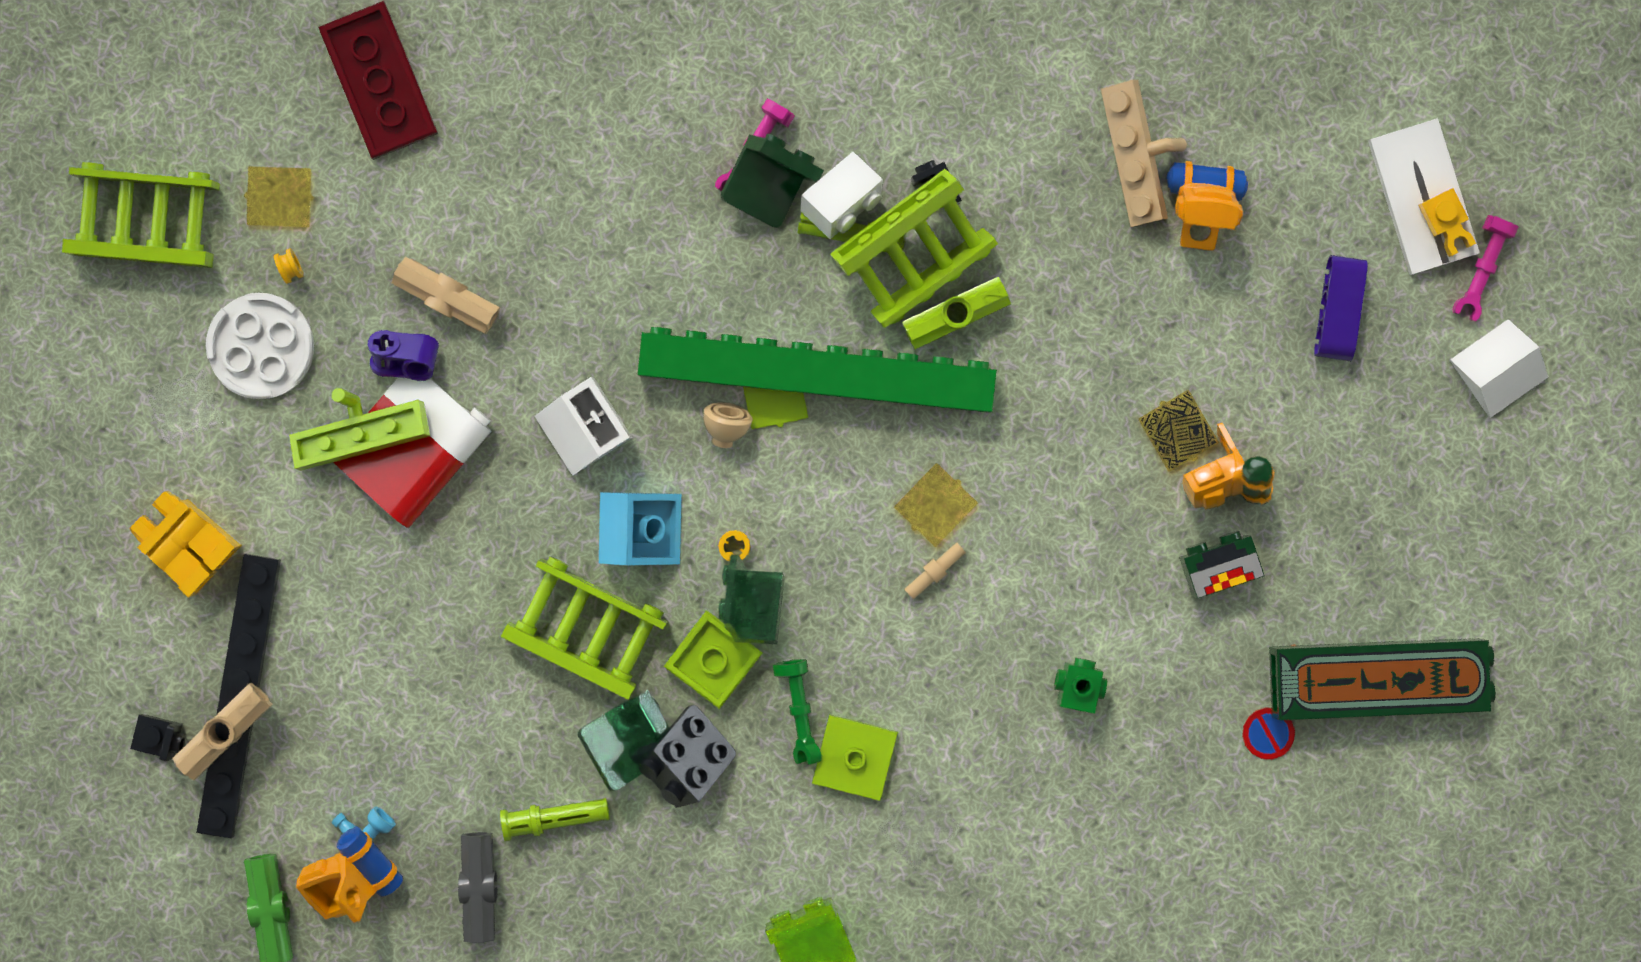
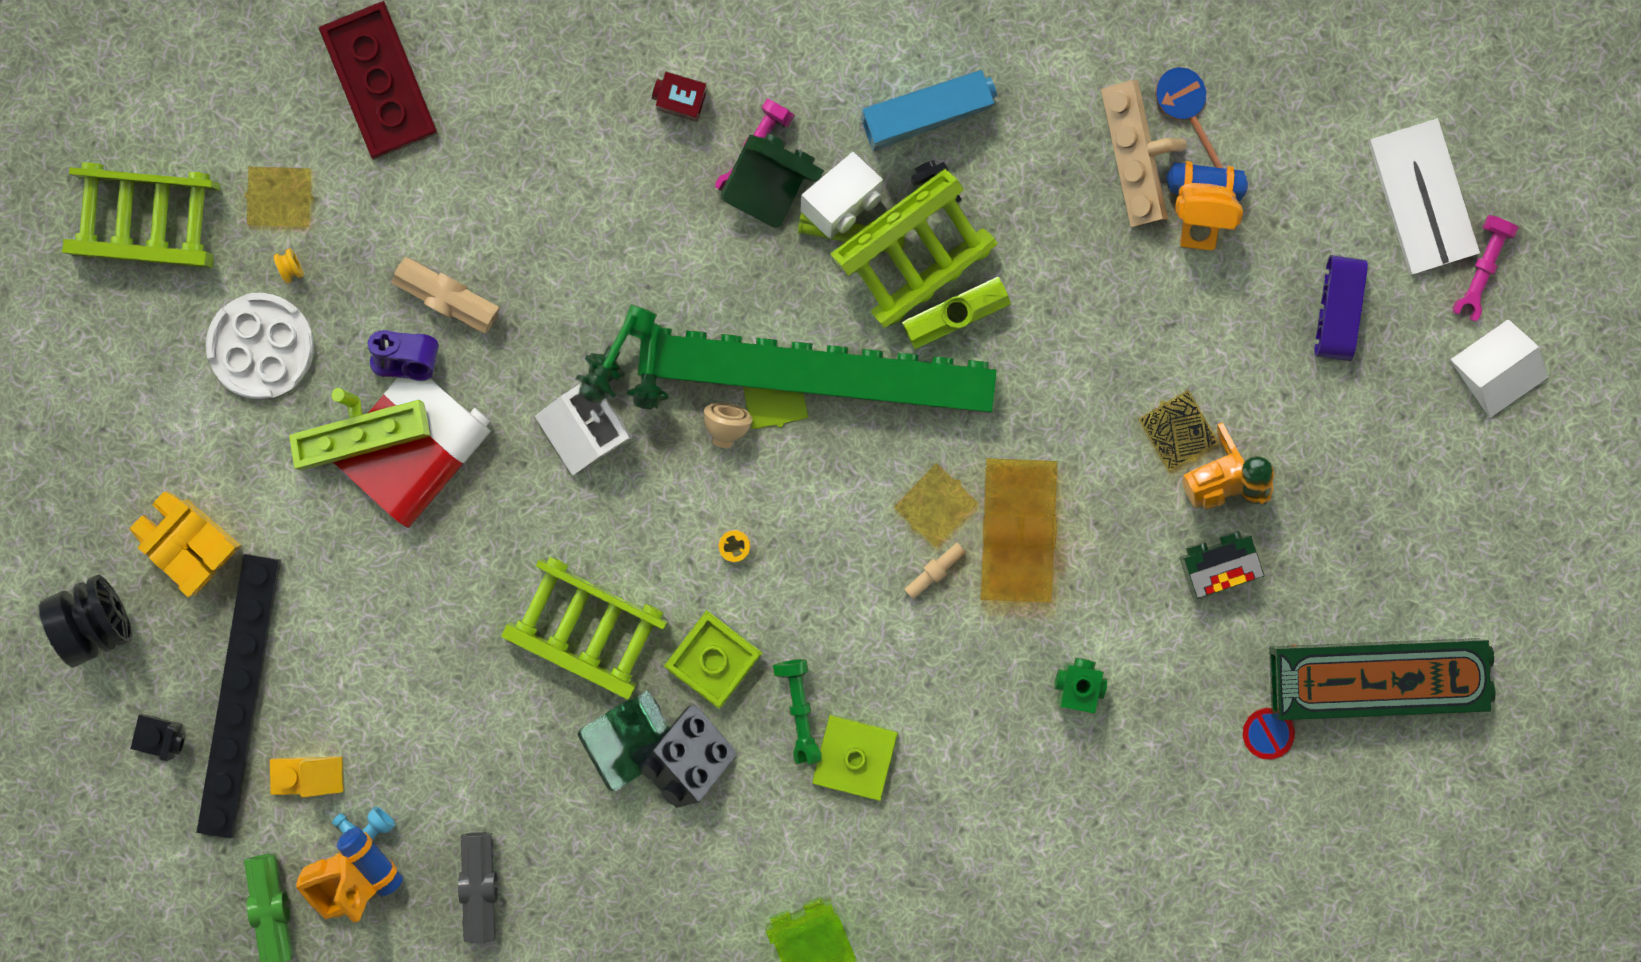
tan piece [172,683,273,780] -> none
lime pin [500,798,610,842] -> none
medium azure slope [599,492,682,565] -> none
clear green bracket [718,555,785,645] -> none
yellow plate [1418,188,1476,257] -> none
none -> black wheel [39,575,132,668]
none -> yellow slope [270,756,343,797]
none -> plant [575,304,668,410]
none -> dark red brick [651,71,708,122]
none -> dark azure slope [861,70,997,151]
none -> clear yellow plate [980,458,1057,603]
none -> blue piece [1155,67,1223,168]

